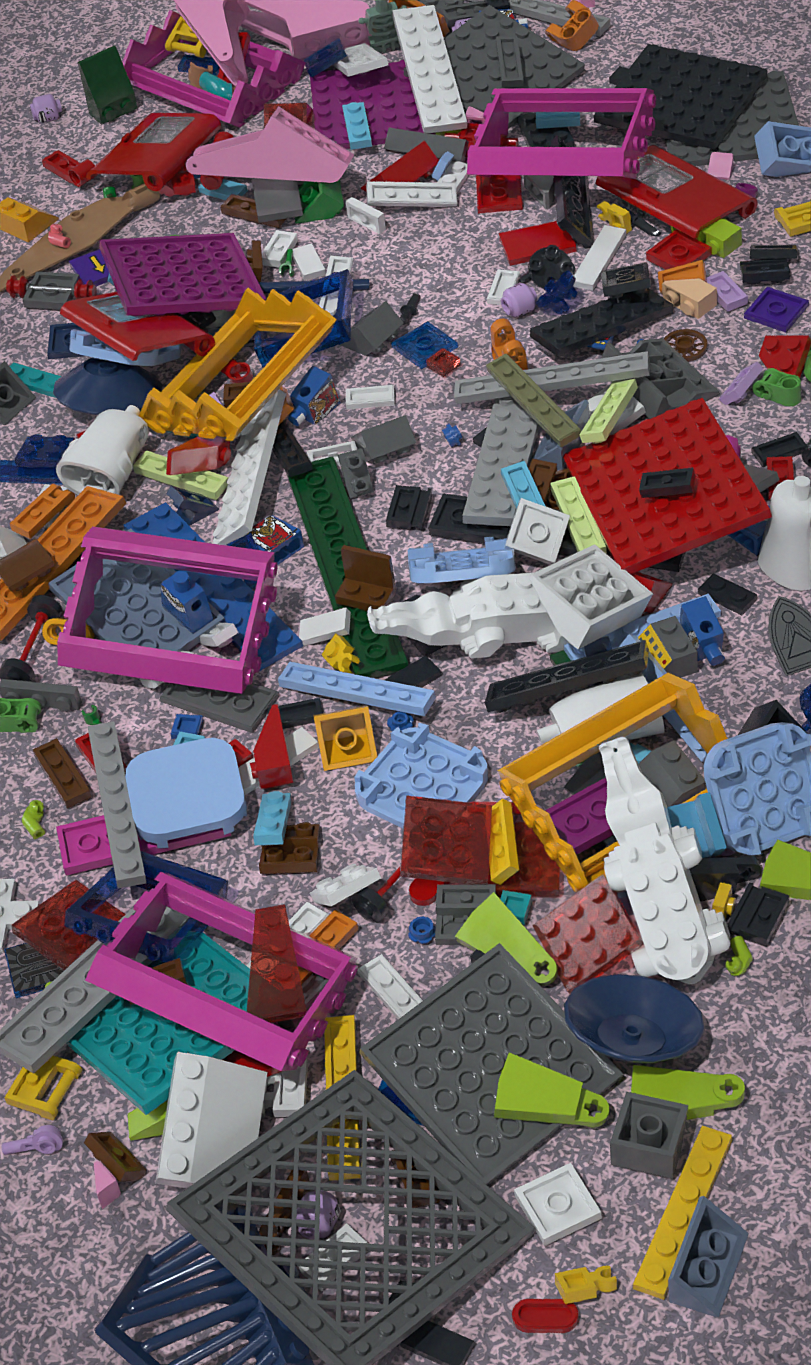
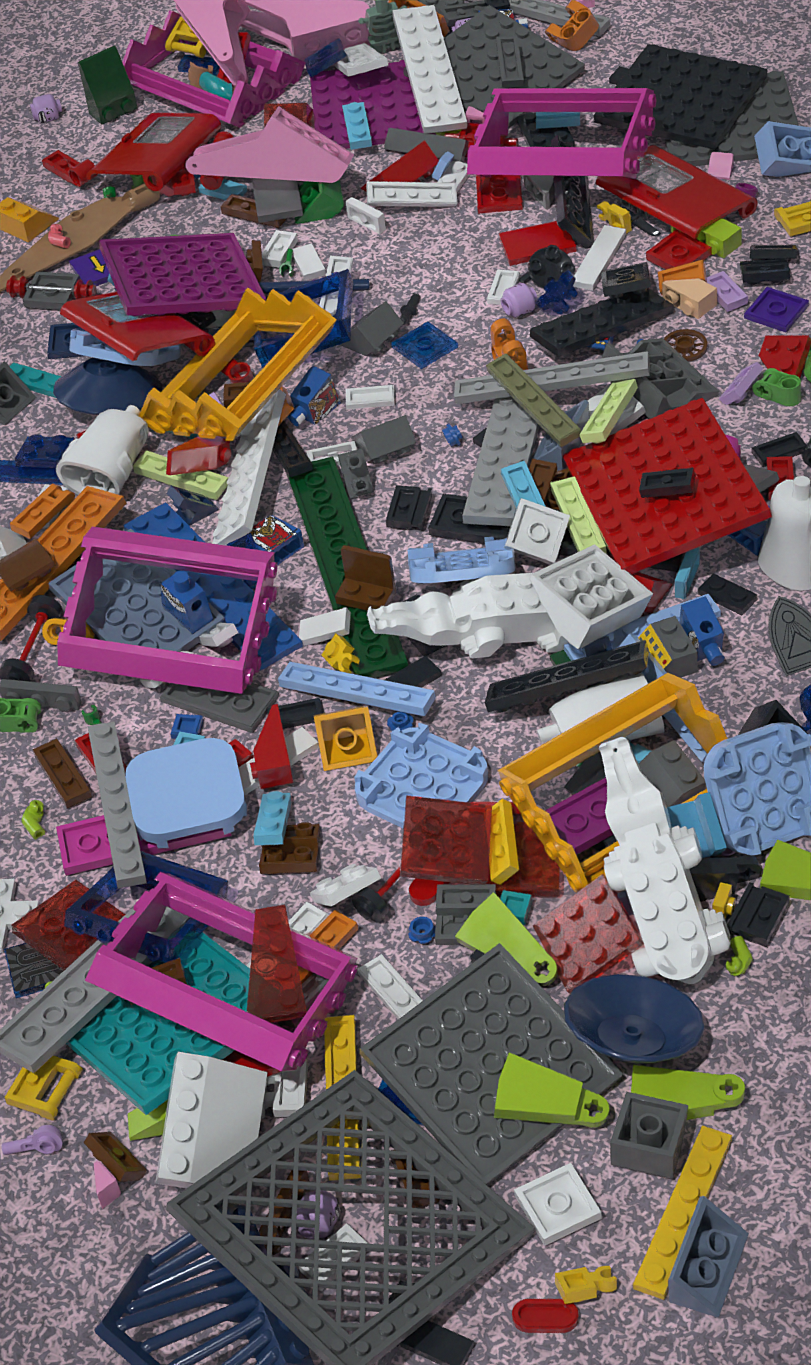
clear red plate [426,348,461,377] -> none
none -> medium azure tile [675,547,700,599]

